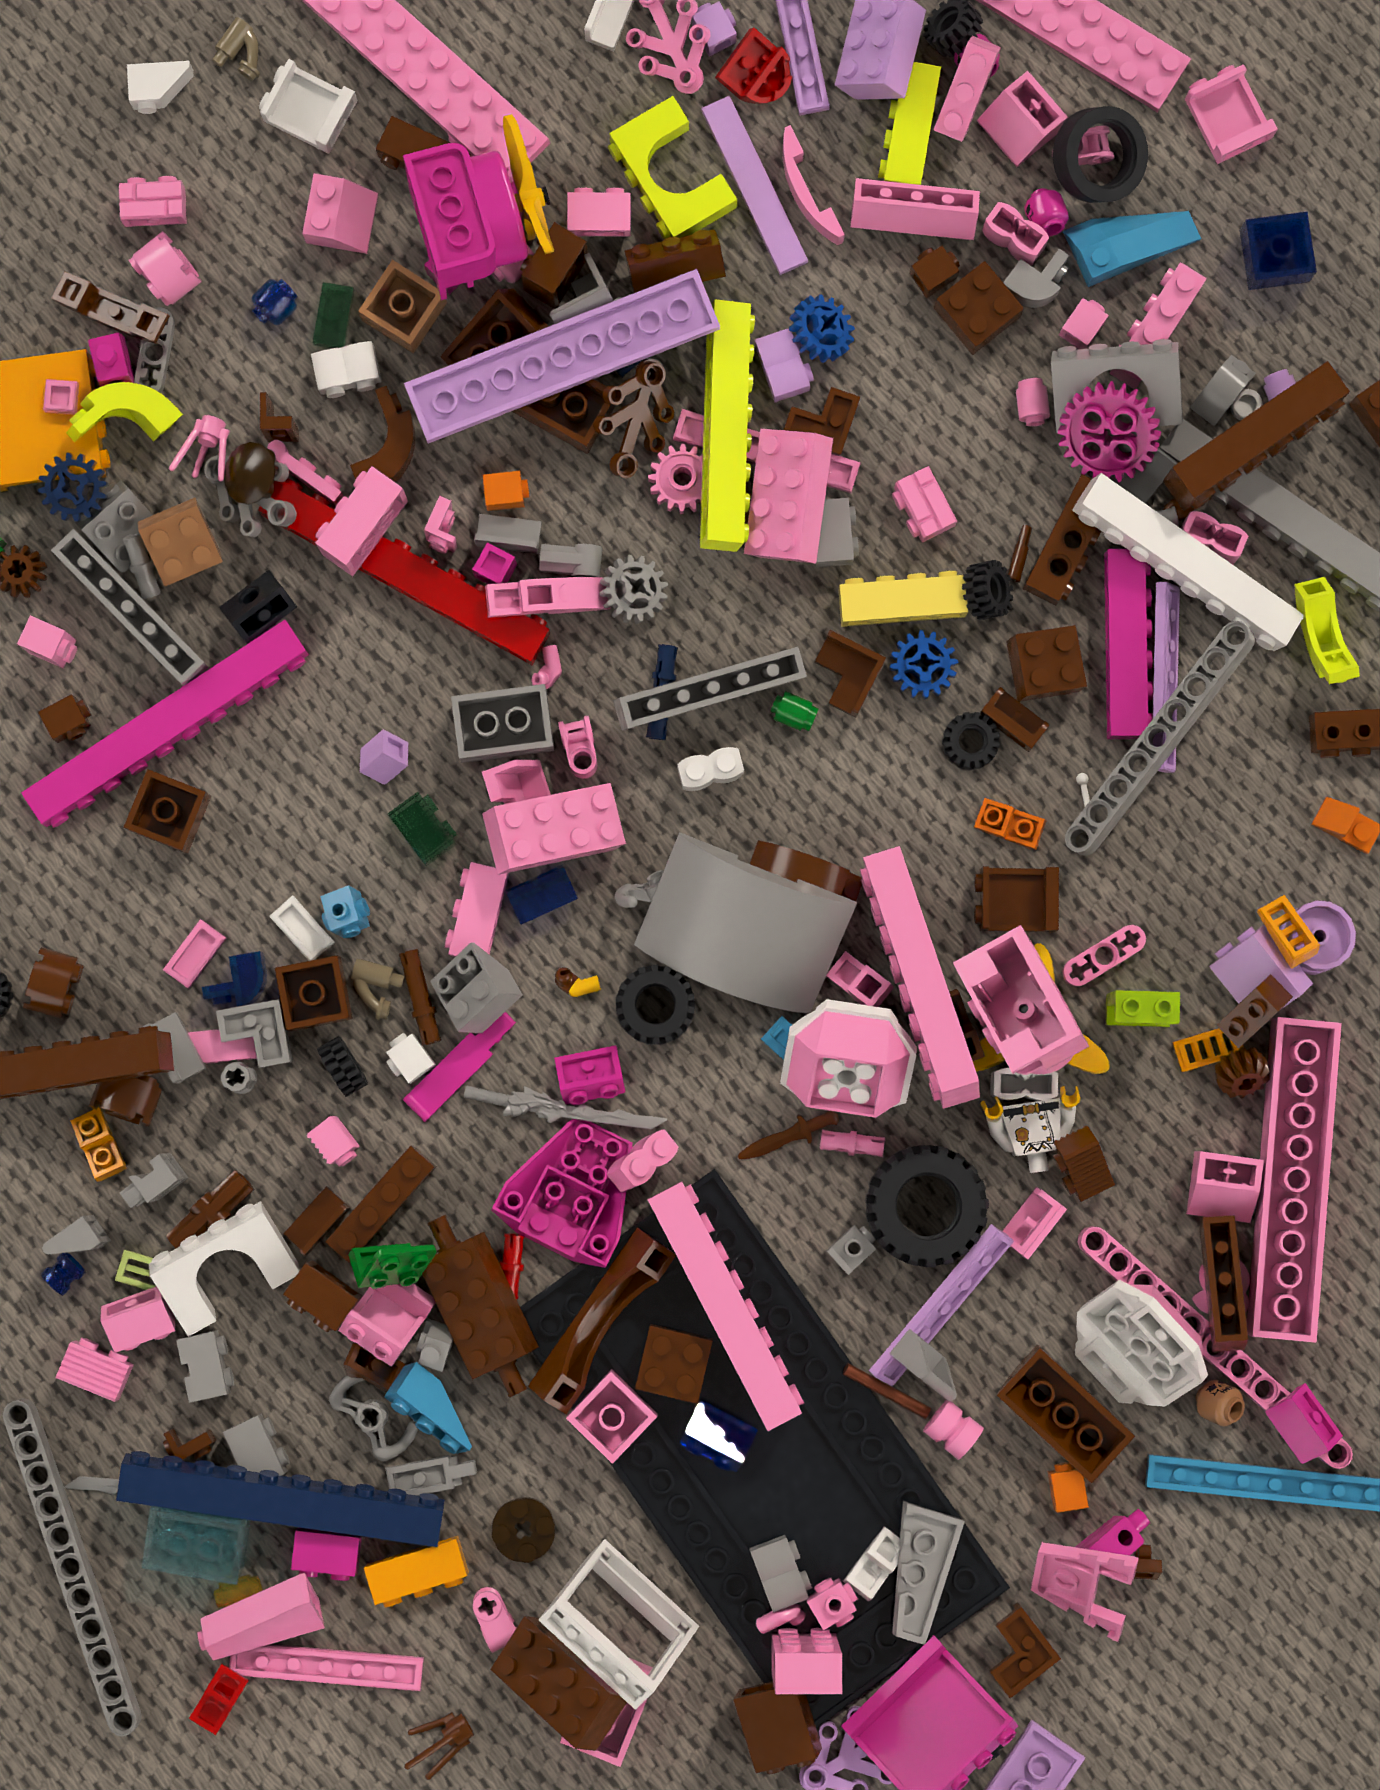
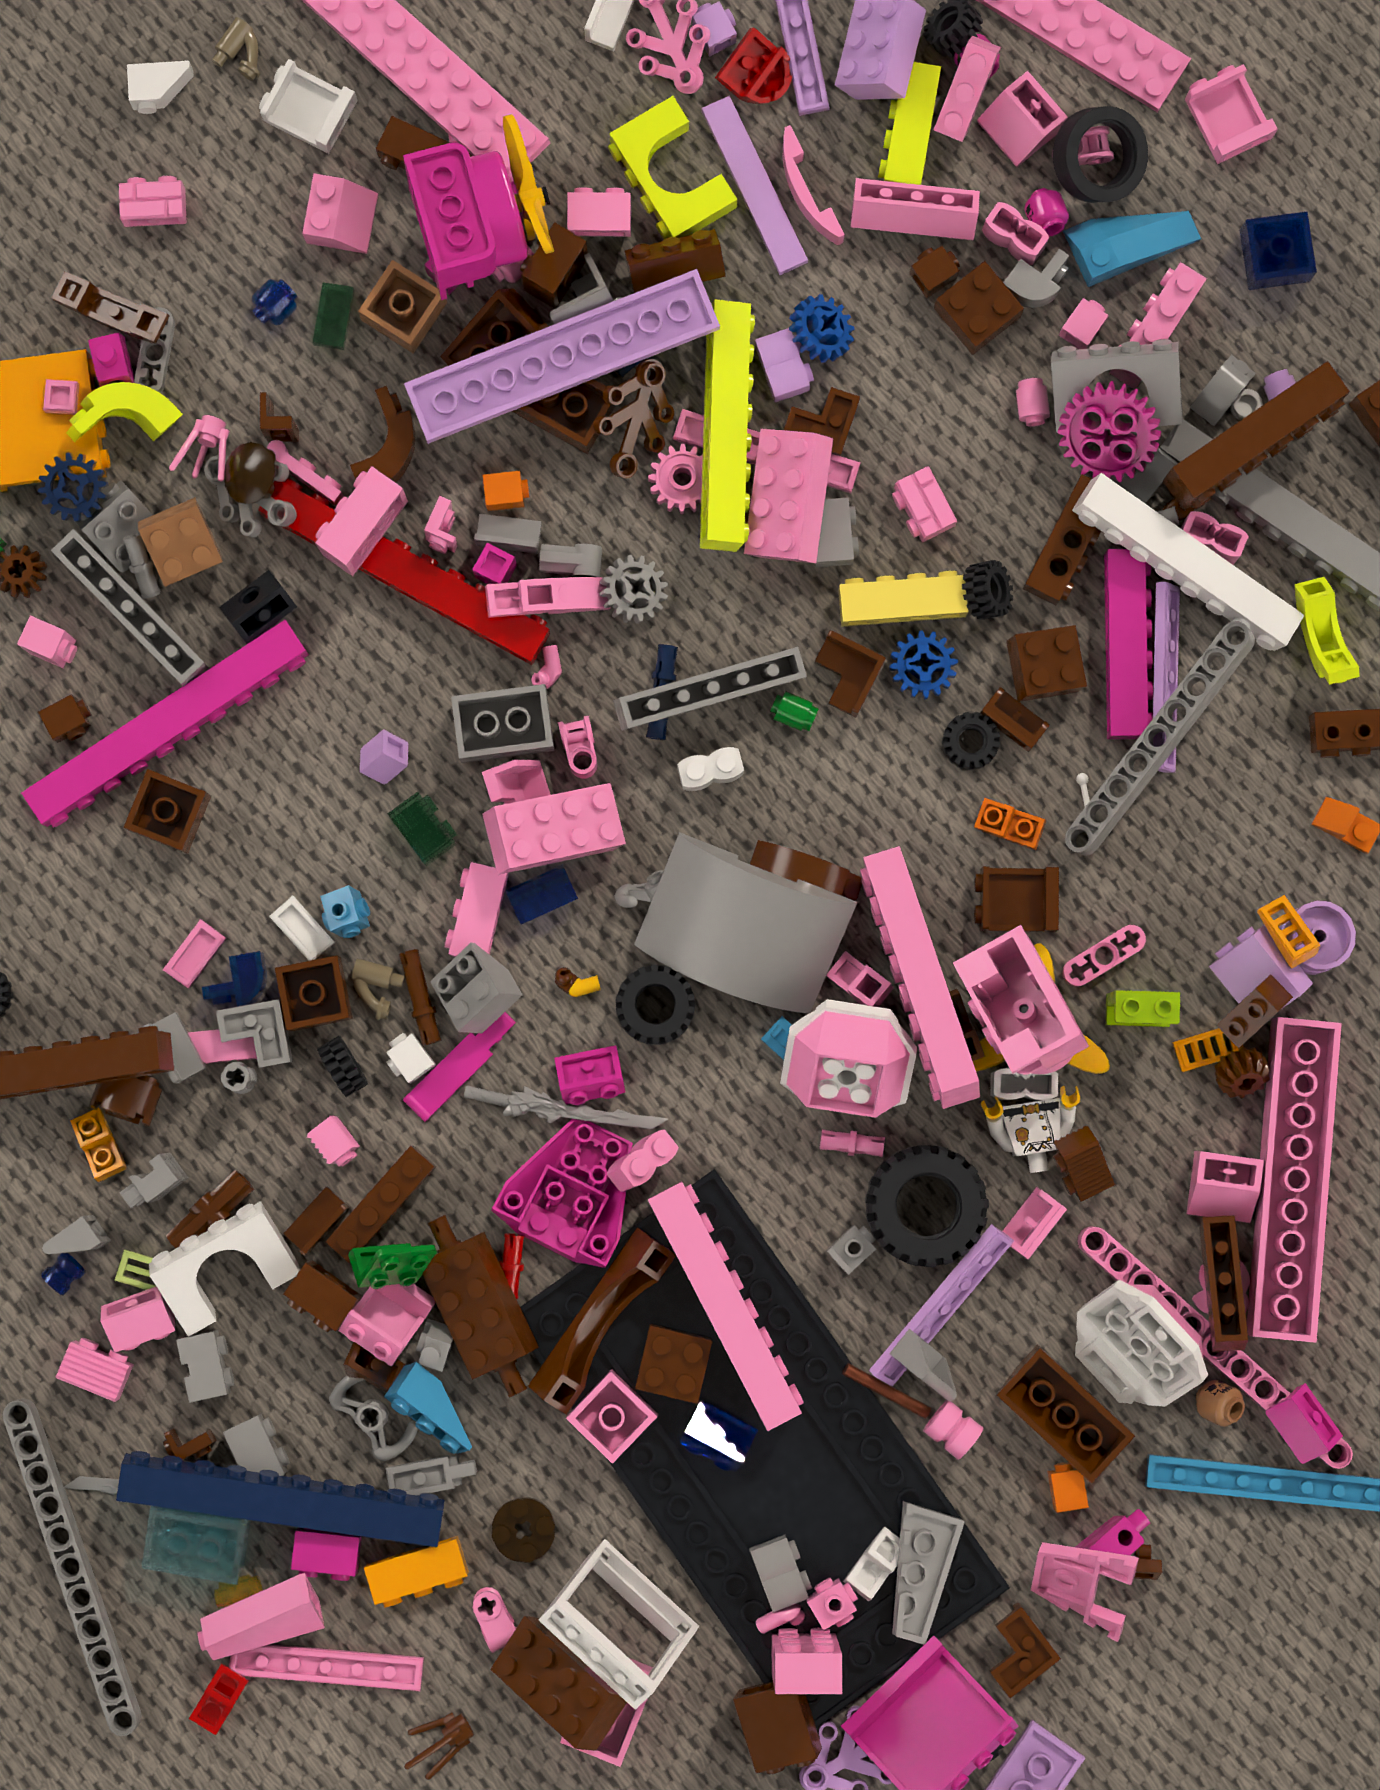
reddish brown brick [23,947,84,1019] -> none
bright pink brick [129,231,202,306] -> none
white brick [311,341,382,398] -> none
reddish brown sword [738,1110,839,1159] -> none
reddish brown pin [1008,525,1032,583] -> none

